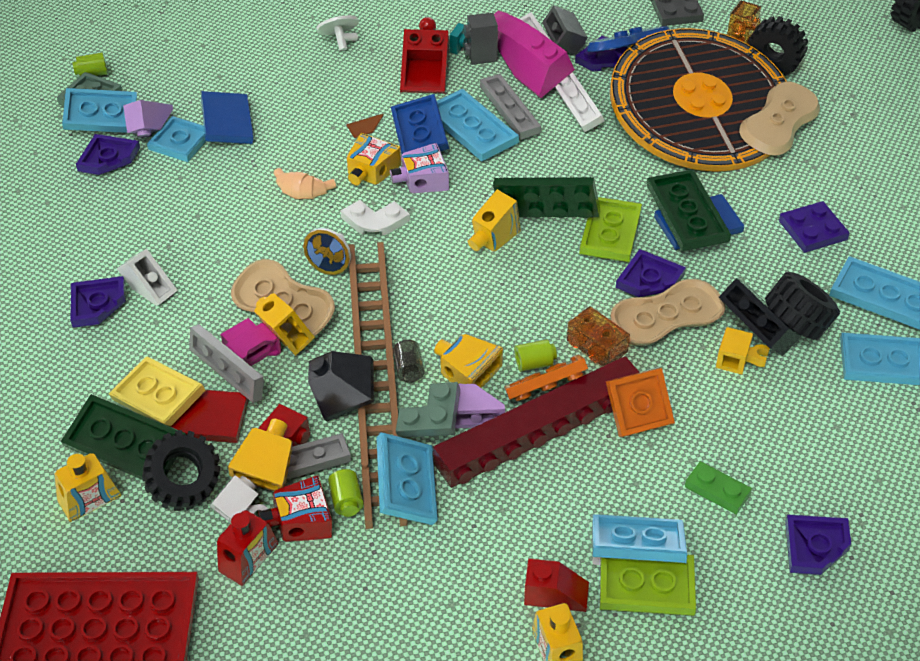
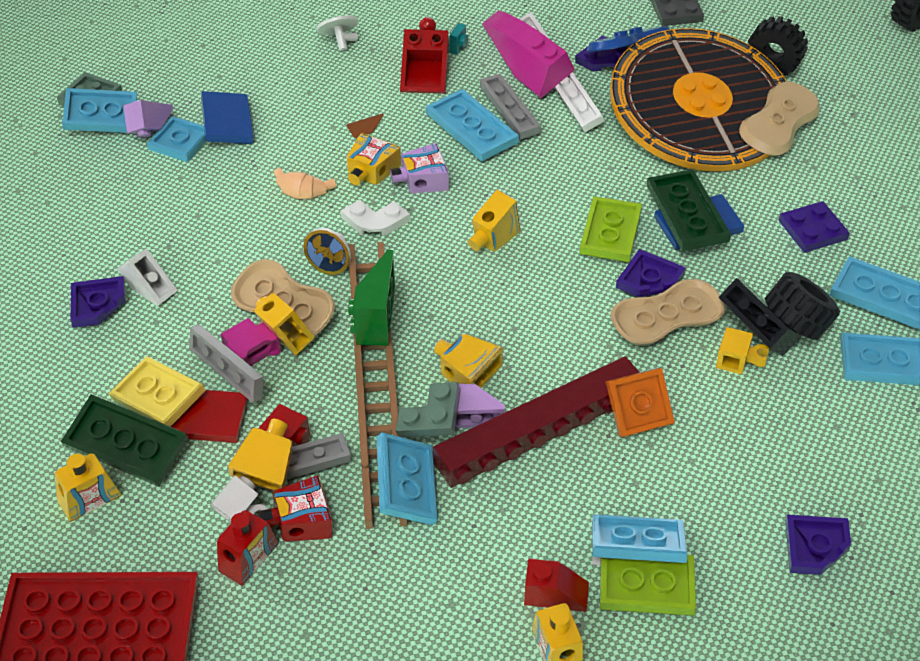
lime brick [72,52,108,76] -> none
dark purple plate [76,134,140,175] -> none
black tyre [142,430,221,511] -> none
black slope [308,351,374,421] -> none
lime brick [328,469,364,517] -> none
blue tile [391,94,450,154] -> none
clear smoke brick [393,340,425,383] -> none
dark grey brick [464,12,498,65] -> none
dark green plate [493,177,600,218] -> none
orange wing [504,354,588,401] -> none
lime brick [514,339,557,372] -> none
dark grey brick [542,5,588,55] -> none
clear orange brick [567,306,630,367] -> none
bright green plate [685,461,752,515] -> none
clear orange brick [727,0,762,44] -> none
none -> green slope [348,250,395,346]

